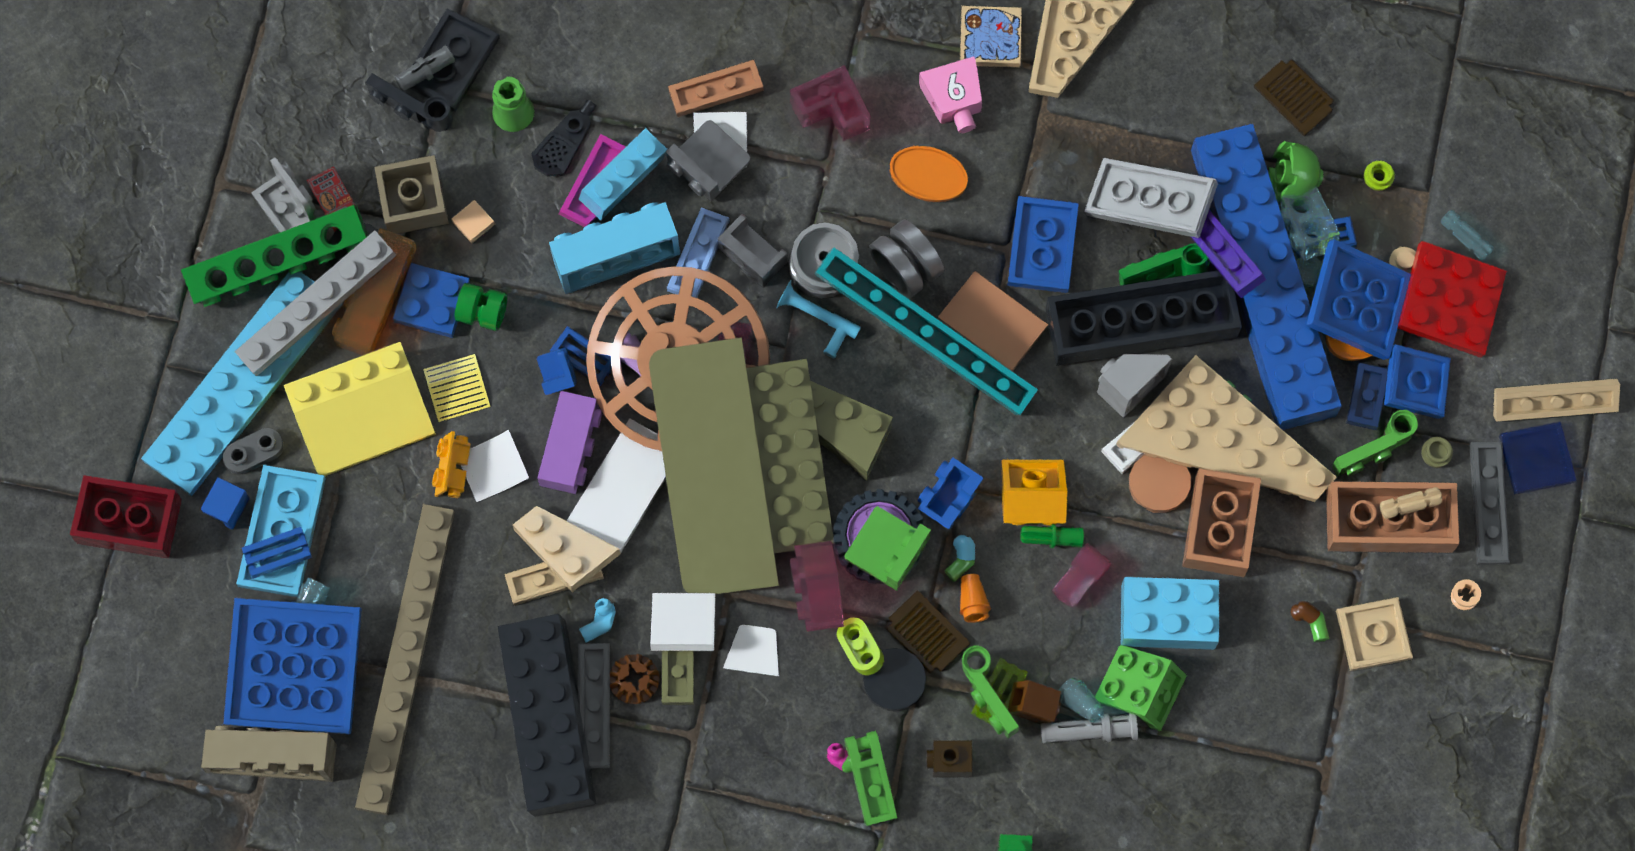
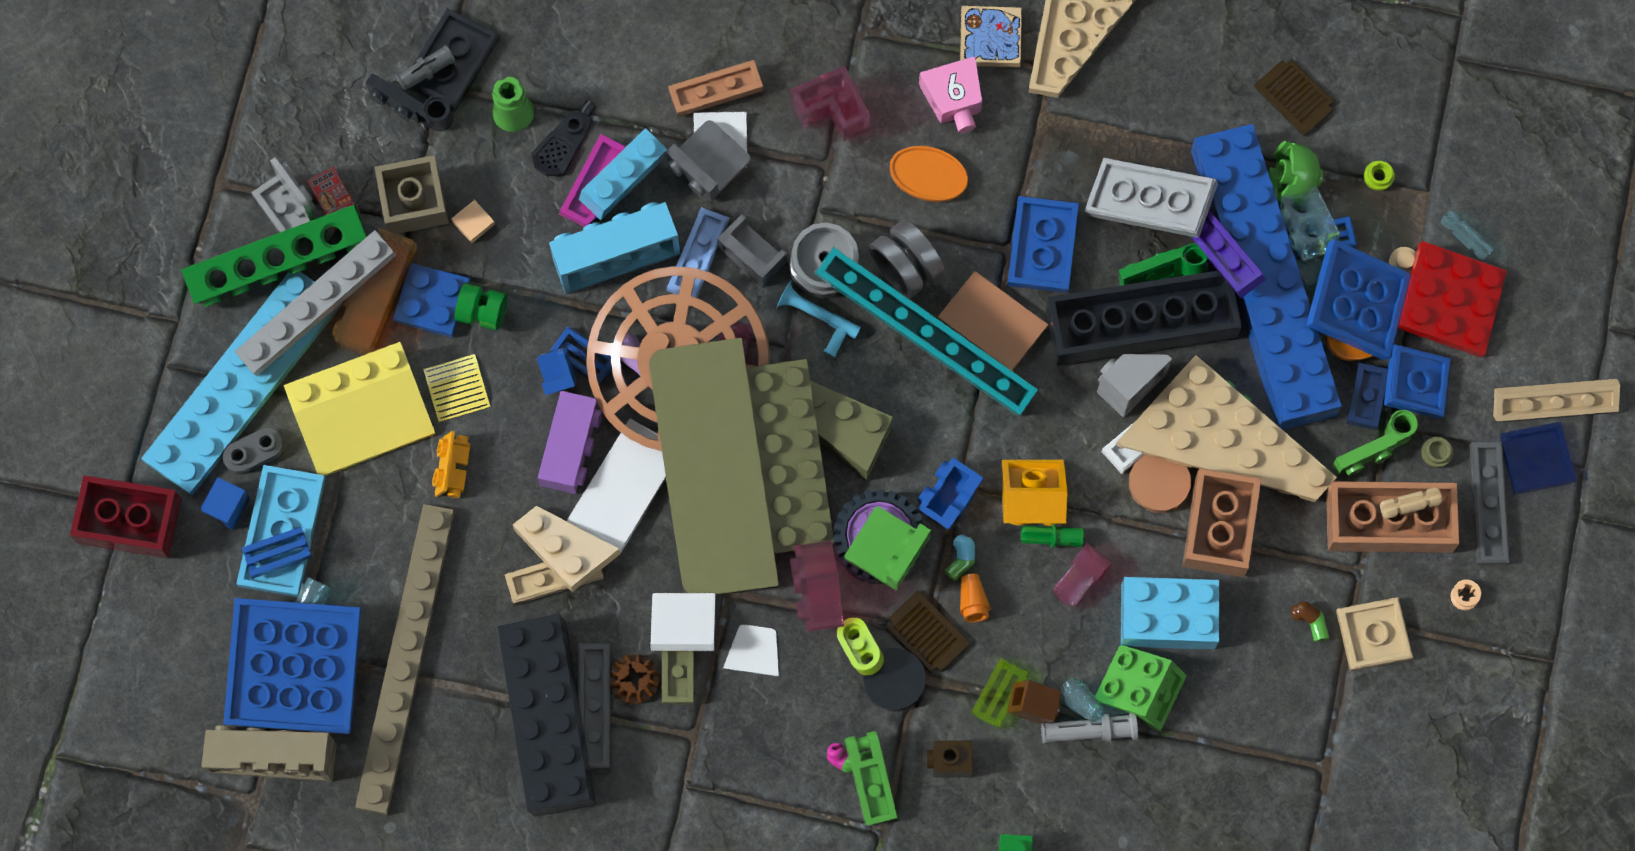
white sticker [461,430,529,502] -> none
medium azure arm [579,598,616,643] -> none
bright green plate [962,646,1019,739] -> none

